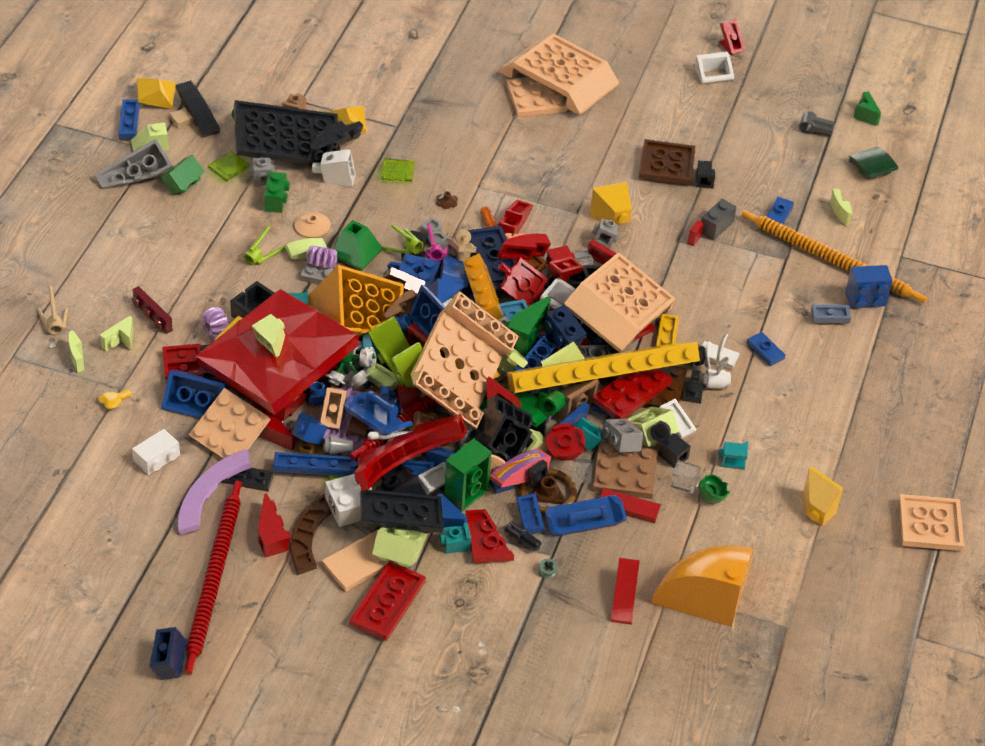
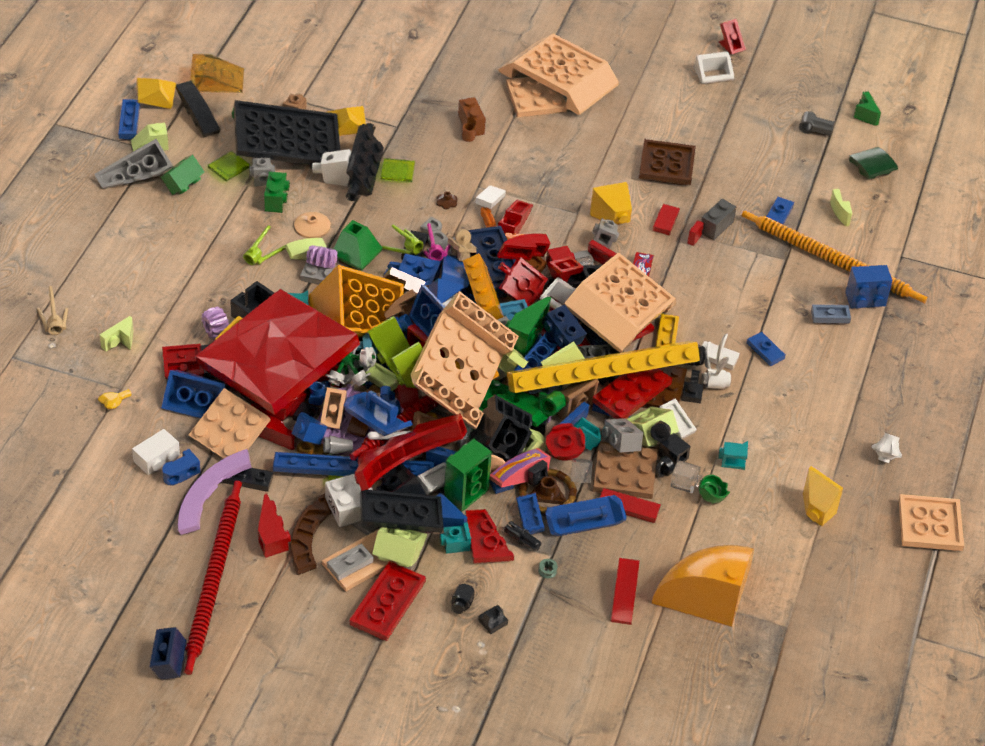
yellowish green slope [69,330,85,373] -> none
dark red plate [132,286,173,334] -> none
tan tile [170,108,194,128] -> none
yellowish green slope [252,314,285,357] -> none
black slope [306,121,364,161] -> none
red slope [486,376,522,408] -> none
black brick [696,160,716,189] -> none
none -> blue leg [162,449,201,485]
none -> clear yellow slope [191,54,244,93]
none -> black tile [293,402,320,421]
none -> light grey plate [327,543,373,581]
none -> black plate [346,123,384,201]
none -> black arm [451,584,475,614]
none -> dark orange hinge [458,97,486,142]
none -> white tile [475,185,506,209]
none -> black tile [478,605,508,634]
none -> tile [633,252,654,277]
none -> red tile [653,204,680,235]
none -> black tile [655,456,675,477]
none -> white rock [872,433,902,463]

